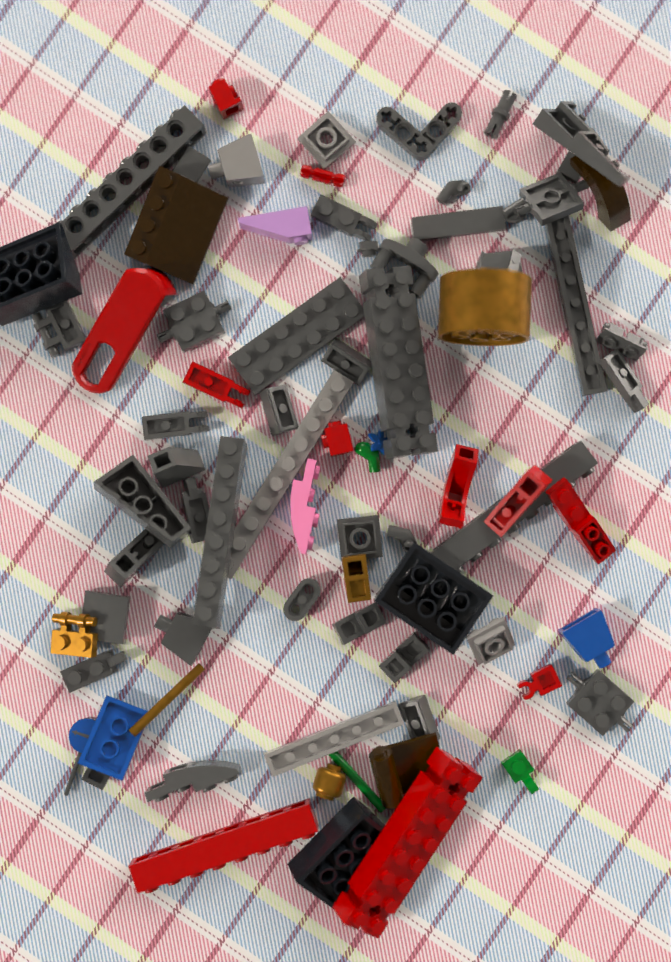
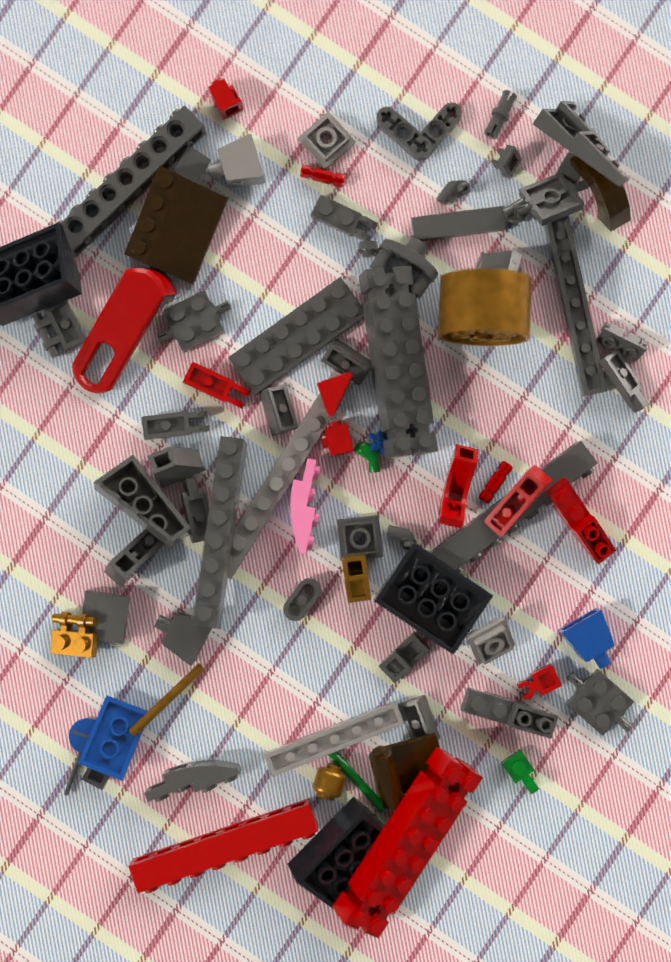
dark grey hinge [60,651,127,693] -> none
lavender slope [238,206,312,245] -> none
dark grey slope [332,602,387,645] -> none
none -> red slope [317,372,353,419]
none -> dark grey slope [460,687,558,739]
none -> red axle [479,461,513,504]
none -> dark grey tile [491,144,522,179]

